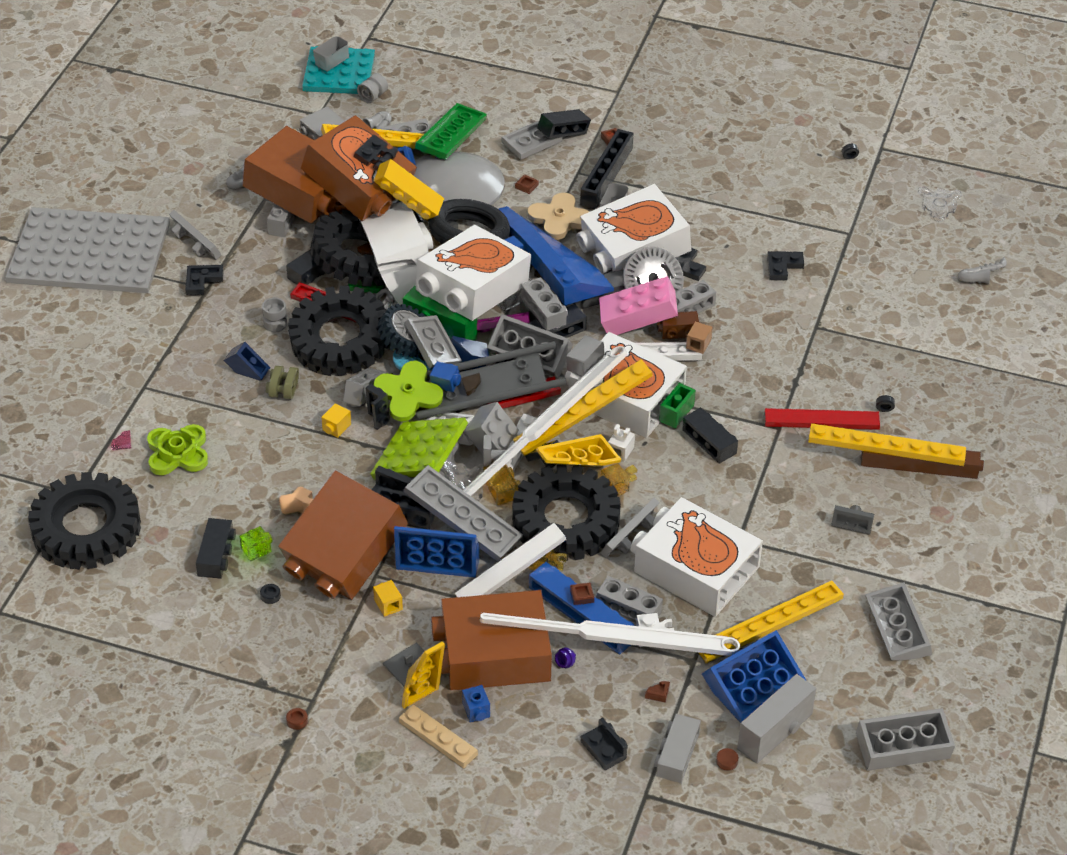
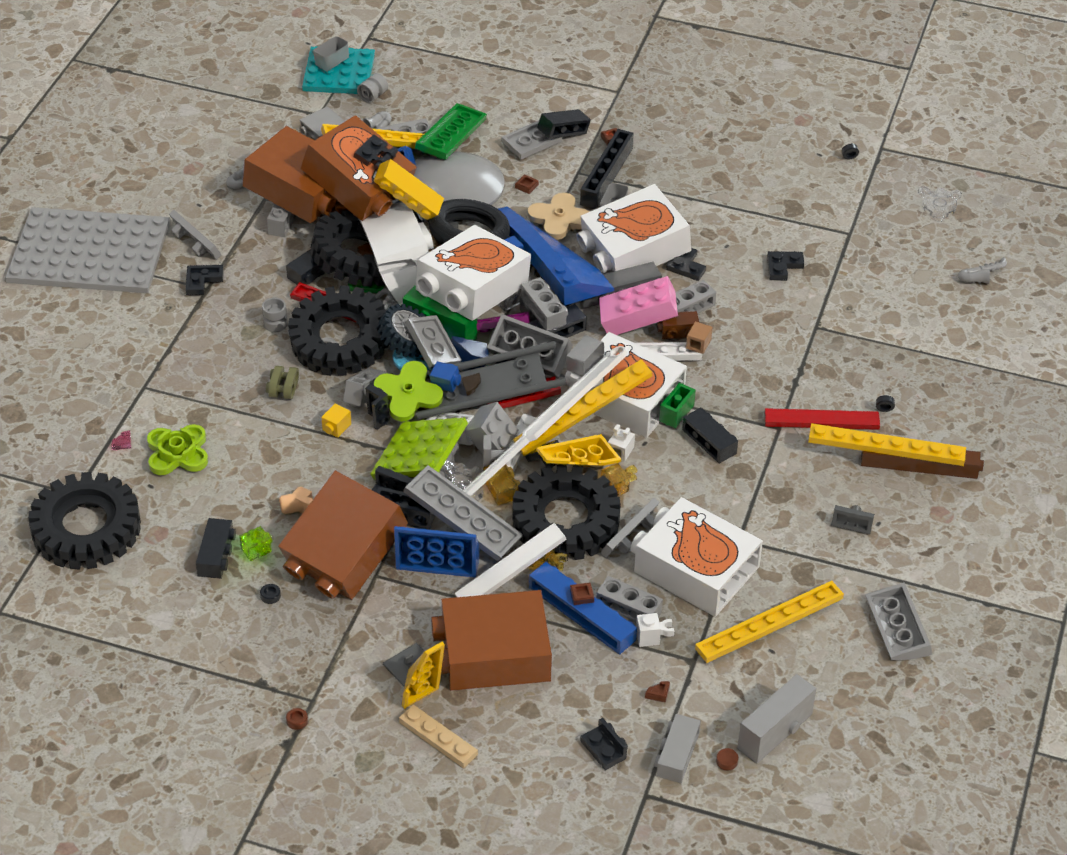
dark blue slope [223,342,271,381] -> none
yellow brick [373,580,403,617] -> none
blue brick [462,685,490,723] -> none
white piece [480,613,740,656] -> none
dark purple plate [555,647,576,669] -> none
light grey piece [623,247,684,293] -> none
blue slope [702,630,807,723] -> none
light grey brick [856,708,955,771] -> none

